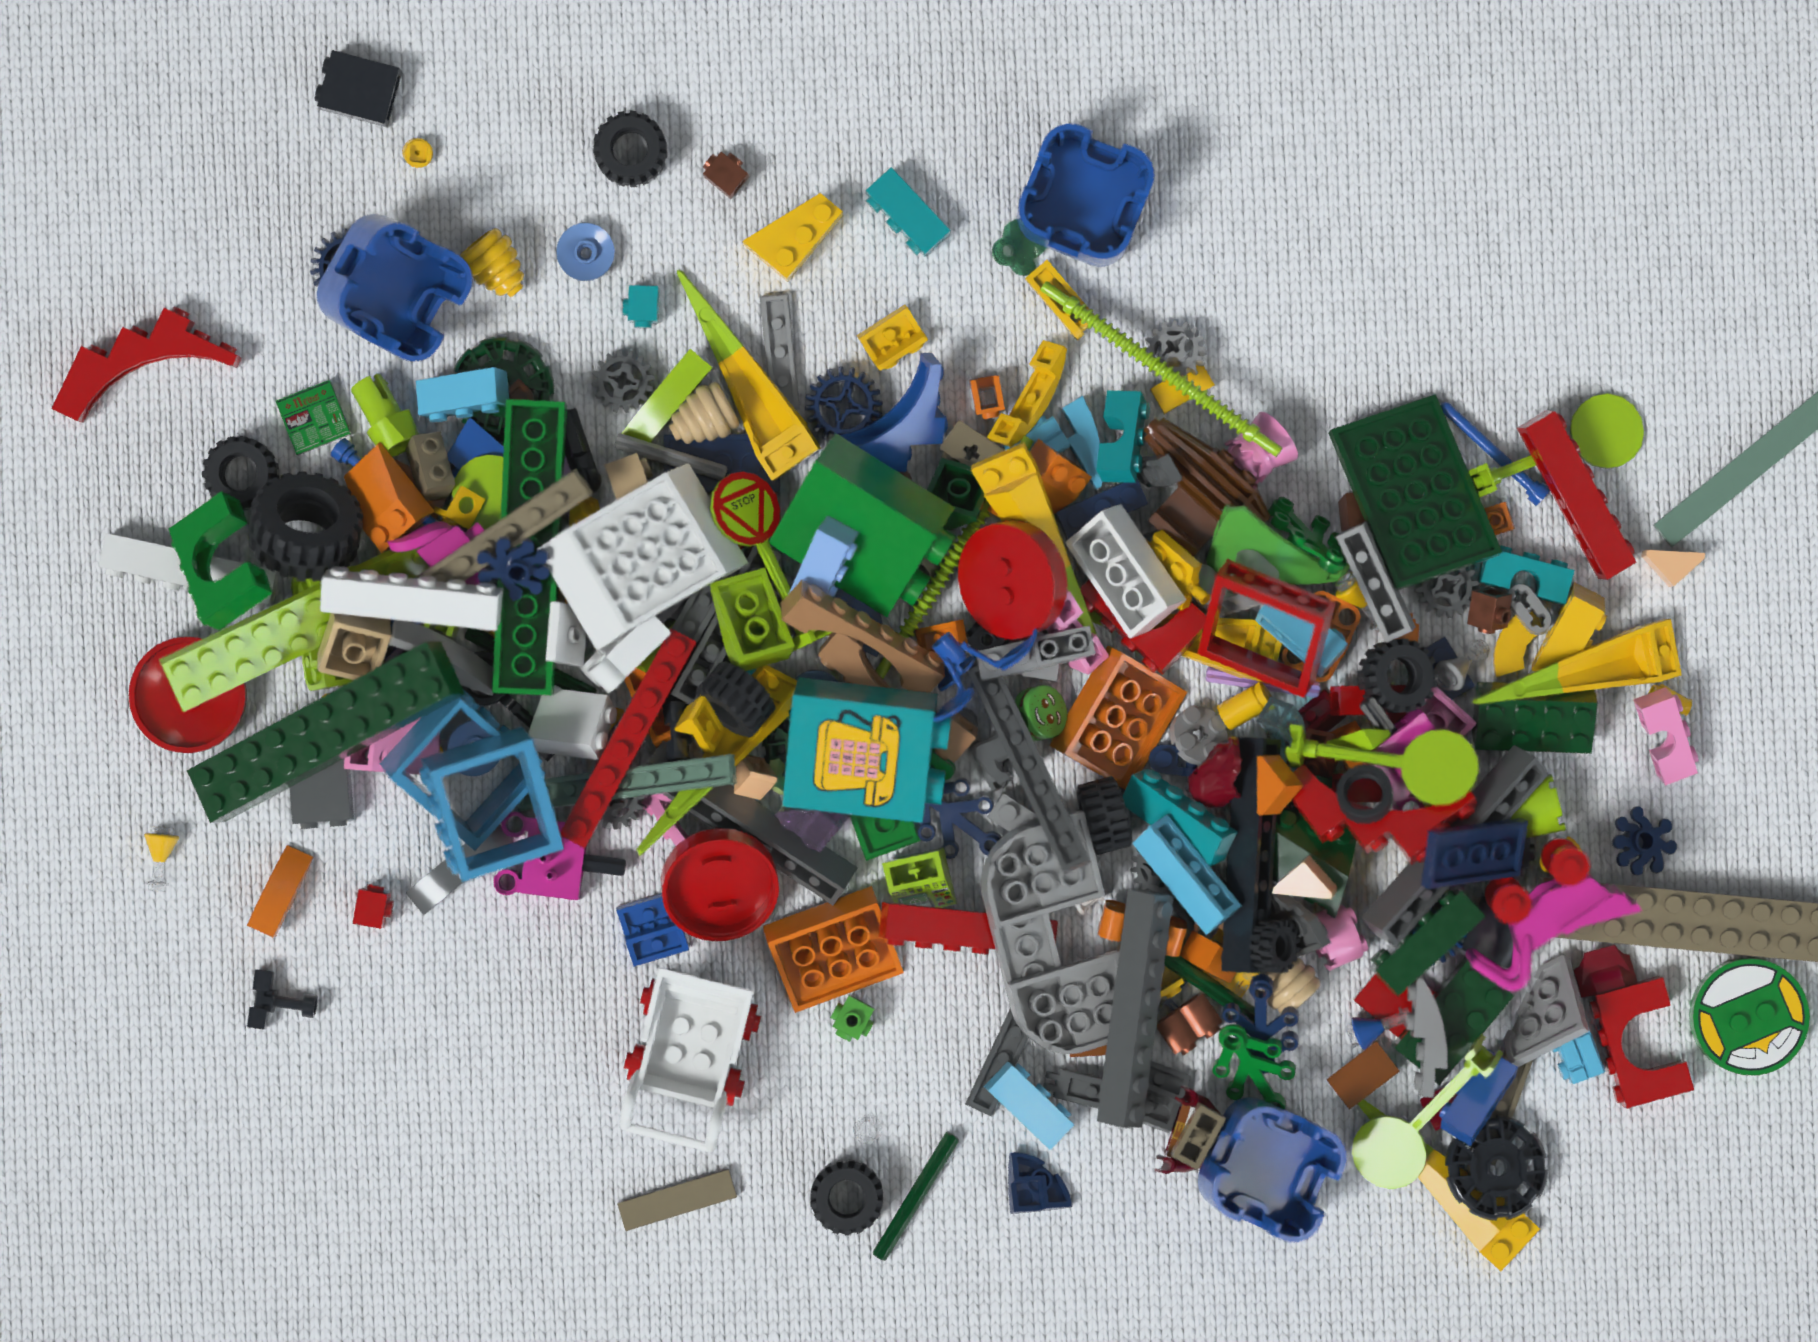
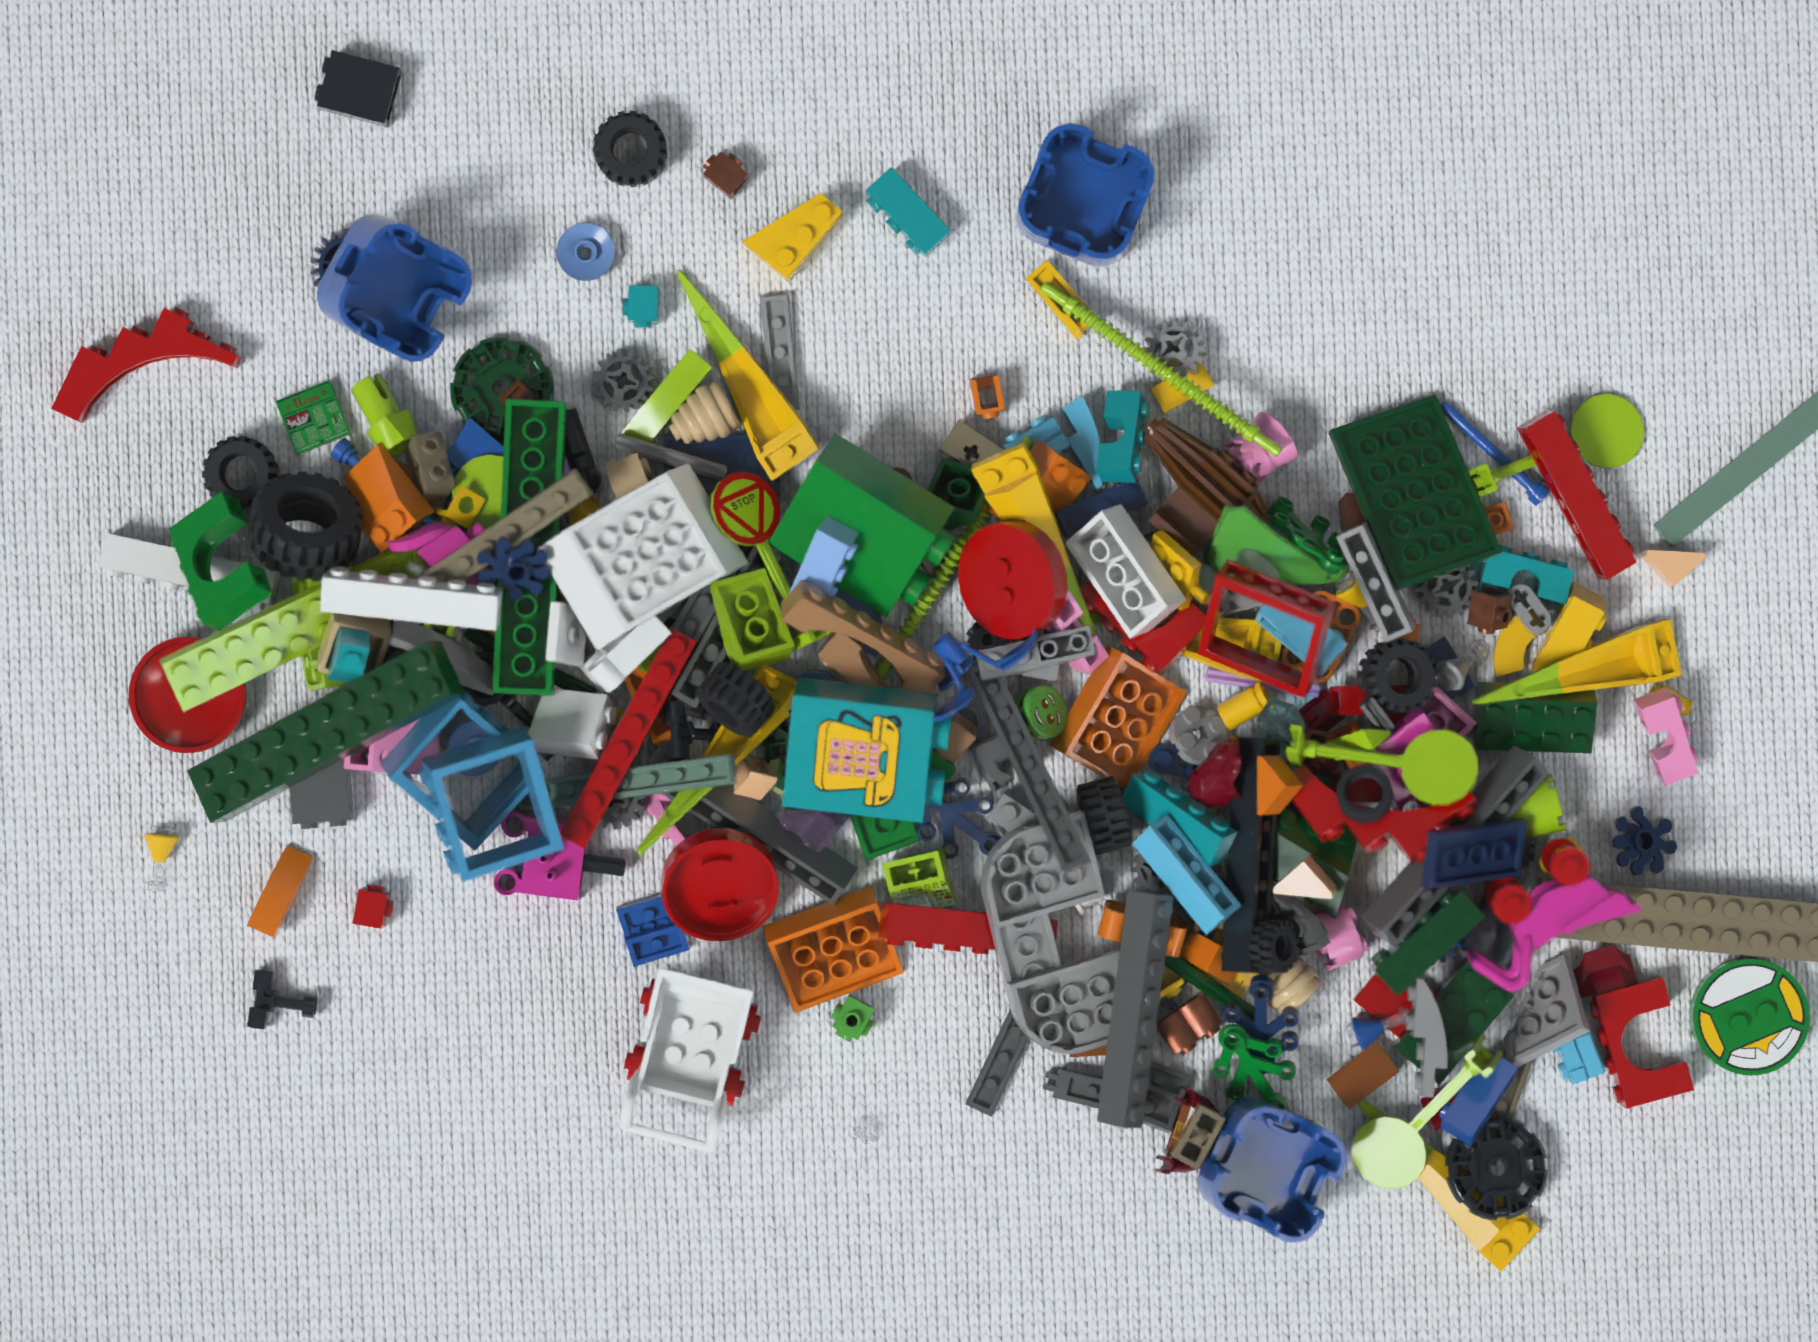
yellow tile [402,138,433,168] -> none
dark grey slope [406,824,514,915] -> none
medium azure brick [416,367,509,422] -> none
yellow piece [459,228,524,297] -> none
dark tan tile [617,1169,737,1231] -> none
yellow slope [674,696,726,754] -> none
dark blue gear [804,366,883,440] -> none
black tyre [810,1159,883,1236] -> none
blue arch [840,353,948,472] -> none
yellow bracket [856,304,928,371] -> none
dark green axle [873,1132,959,1261] -> none
orange slope [915,620,968,652] -> none
medium azure brick [984,1061,1074,1150] -> none
yellow slope [987,340,1067,447] -> none
clear green plate [992,219,1046,276] -> none
dark blue brick [1008,1153,1072,1214] -> none
dark grey plate [1137,454,1182,487] -> none
none -> teal slope [327,626,369,683]

